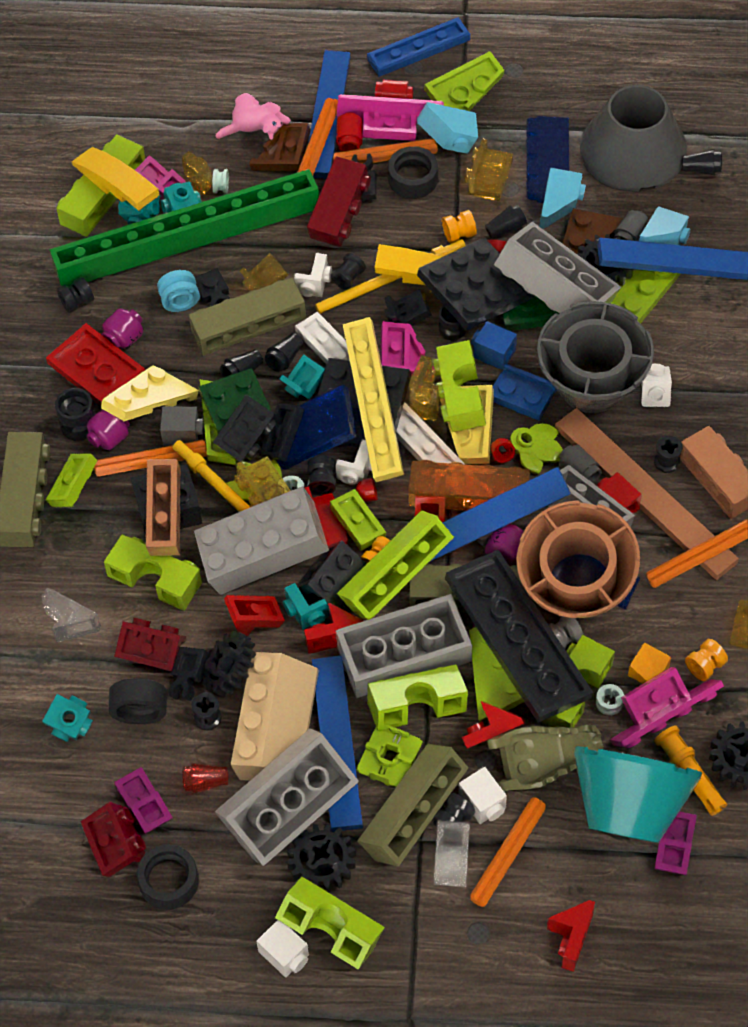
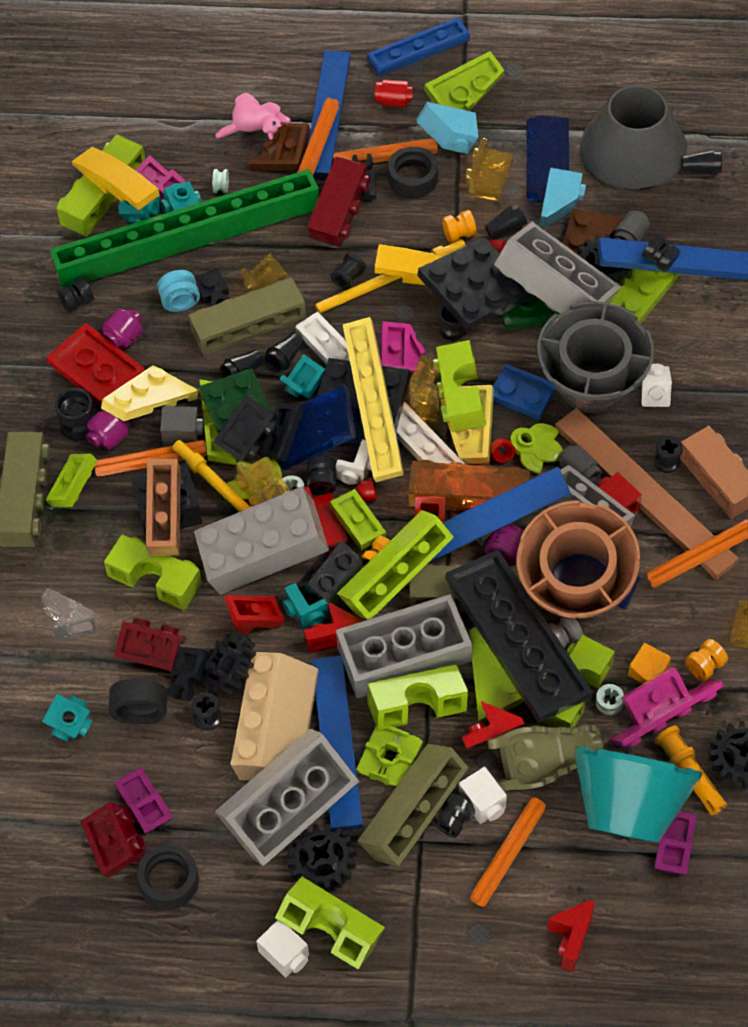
clear yellow bracket [182,151,212,195] -> none
clear red cone [182,763,228,794] -> none
white bracket [294,253,332,297] -> none
red brick [336,112,363,152] -> none
dark pink bracket [337,94,444,141] -> none
black bracket [384,289,432,326] -> none
clear slope [434,820,470,887] -> none
blue brick [471,321,517,370] -> none
medium azure slope [639,206,690,245] -> none
none -> black wheel [641,234,681,273]

